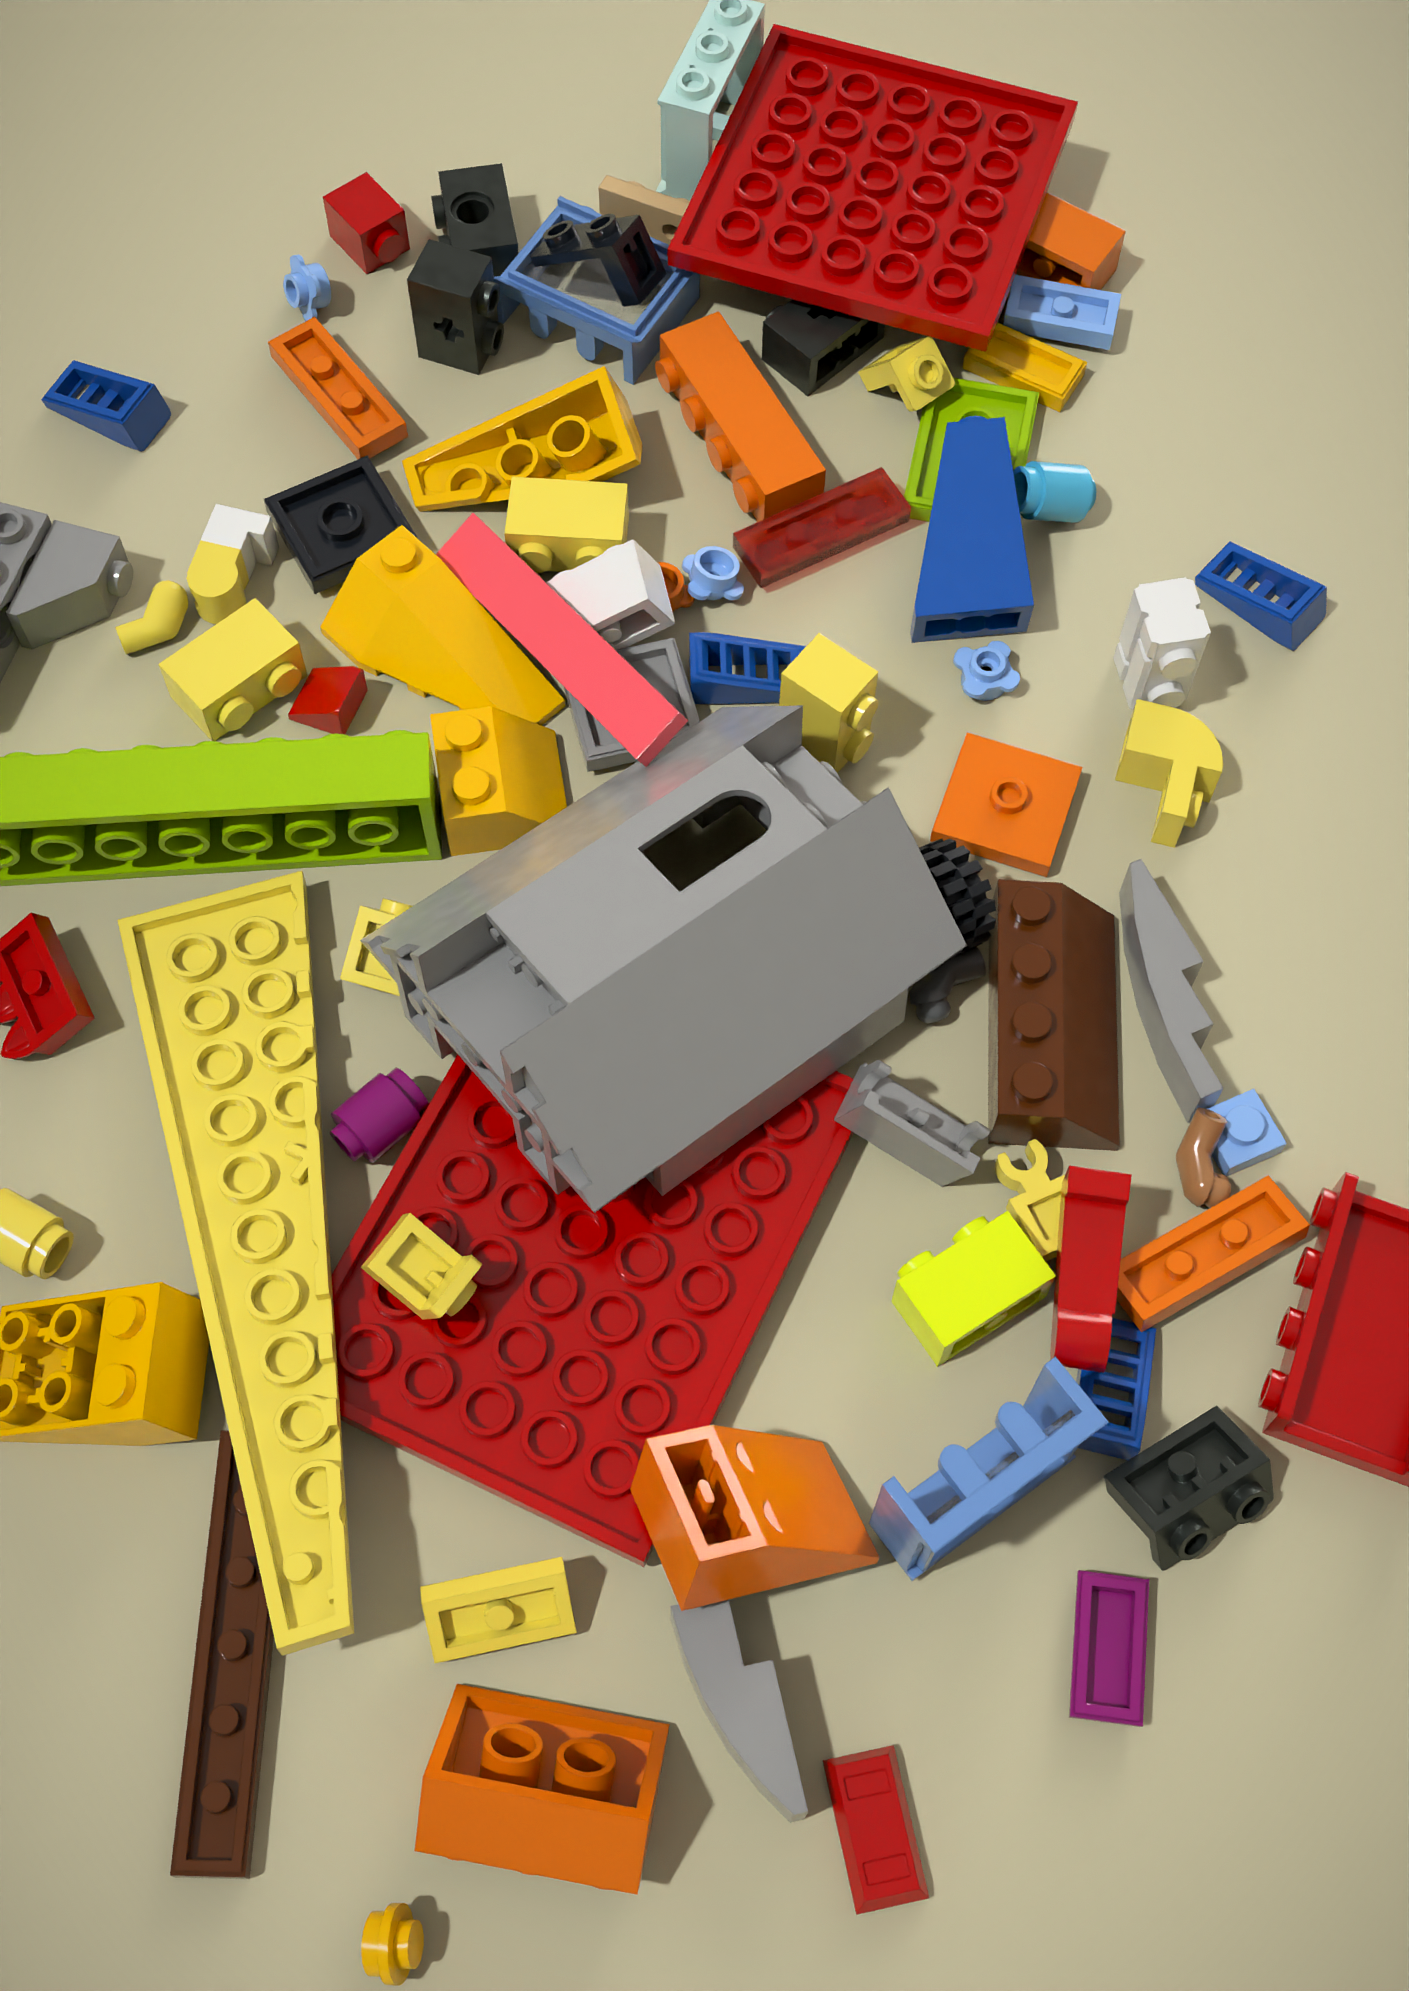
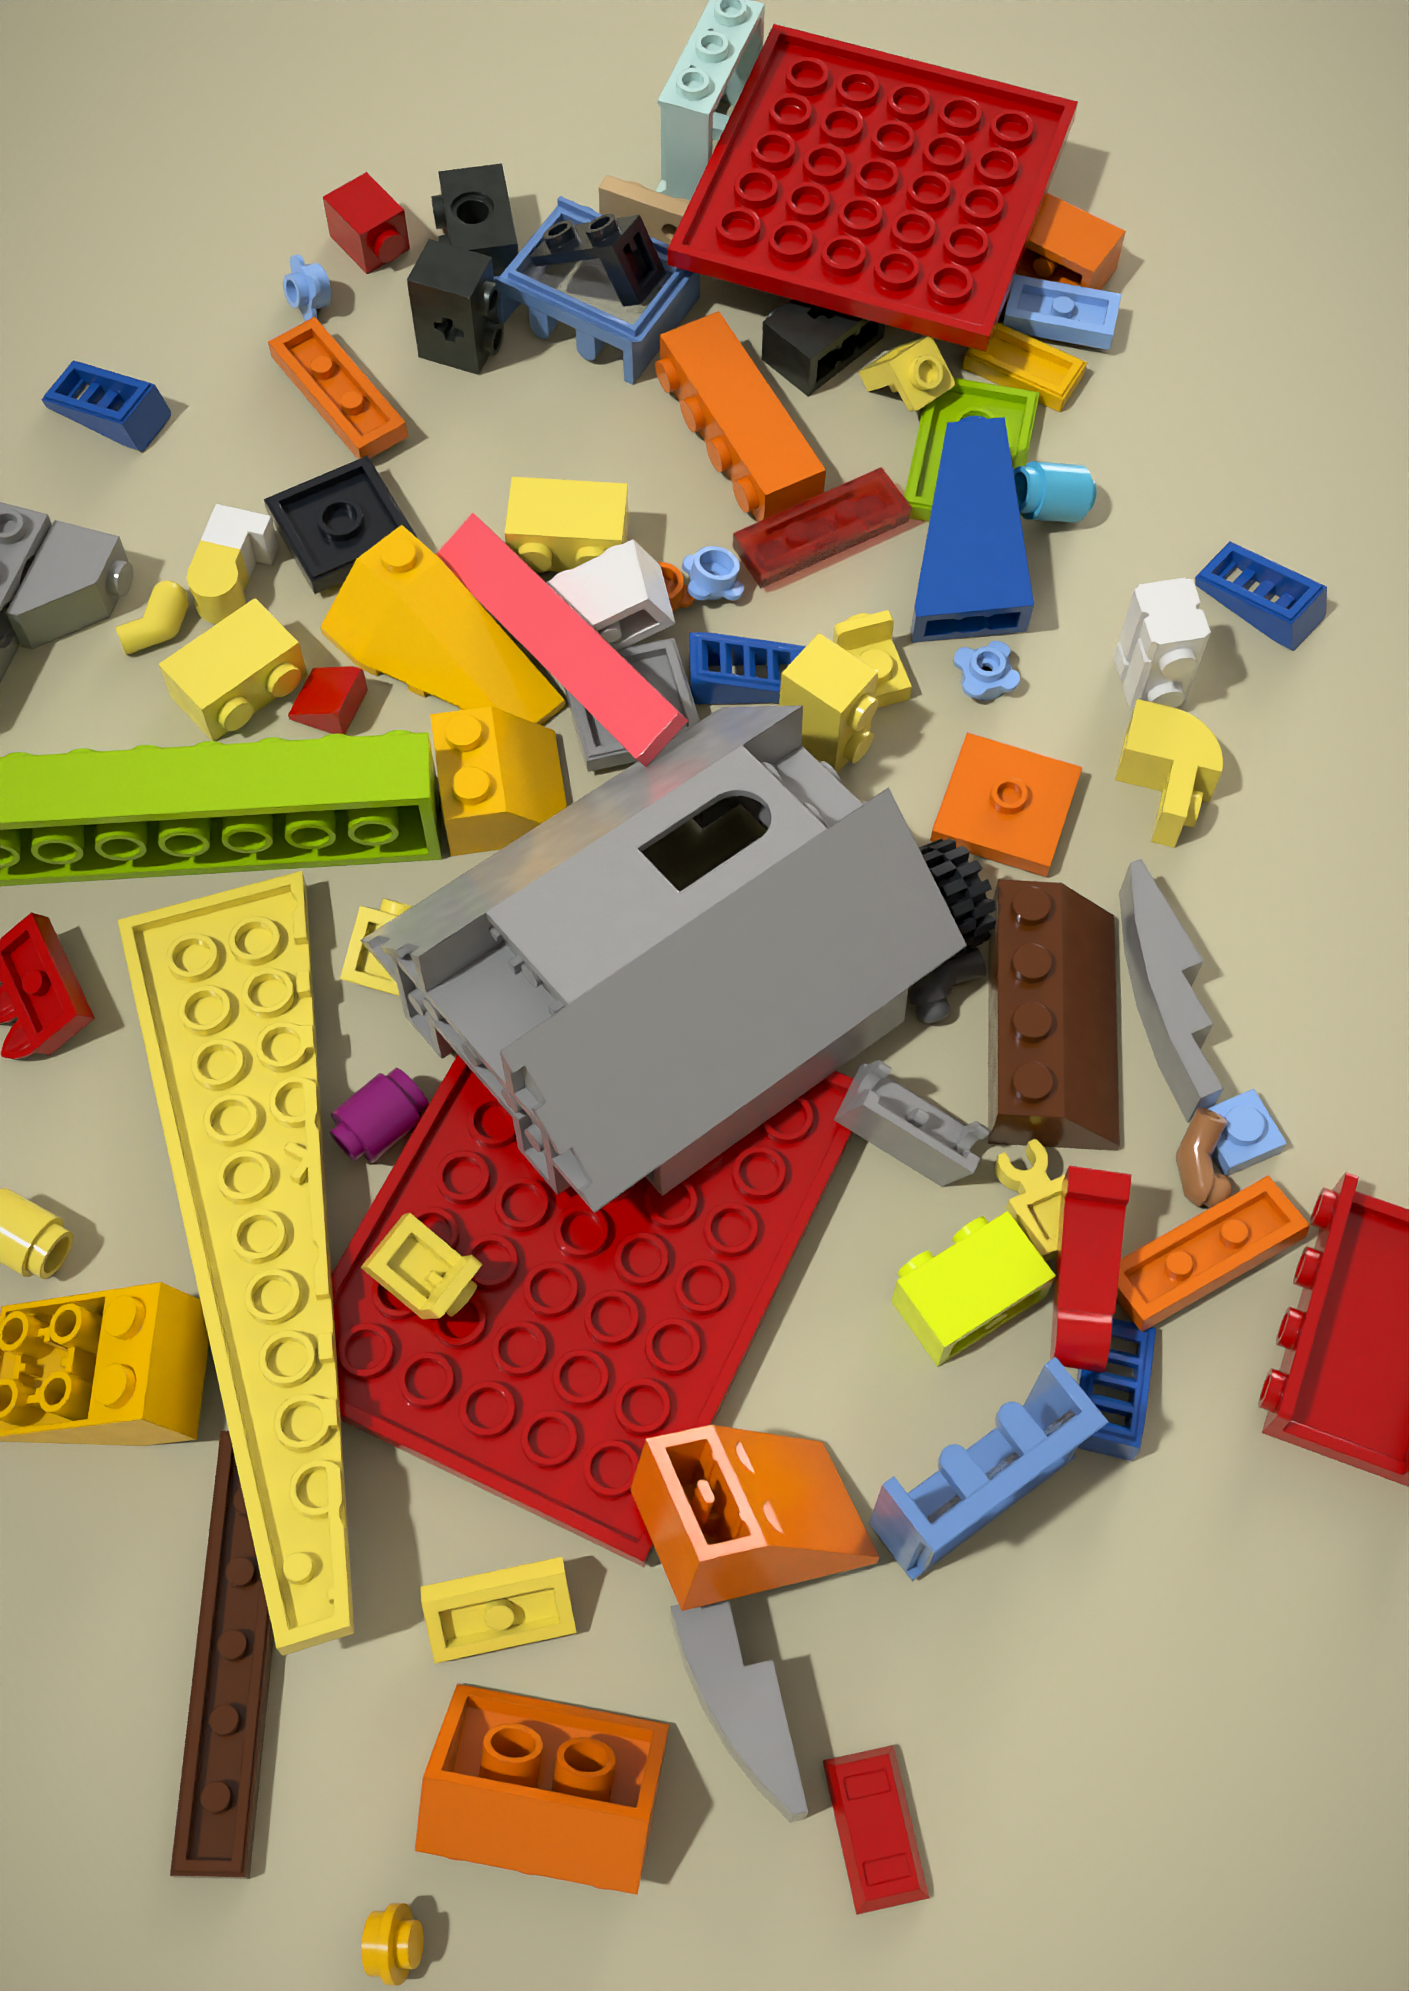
yellow wedge [402,366,643,512] -> none
magenta tile [1069,1570,1149,1727] -> none
pearl dark grey bracket [1104,1405,1274,1571] -> none
none -> light yellow bracket [833,610,912,708]

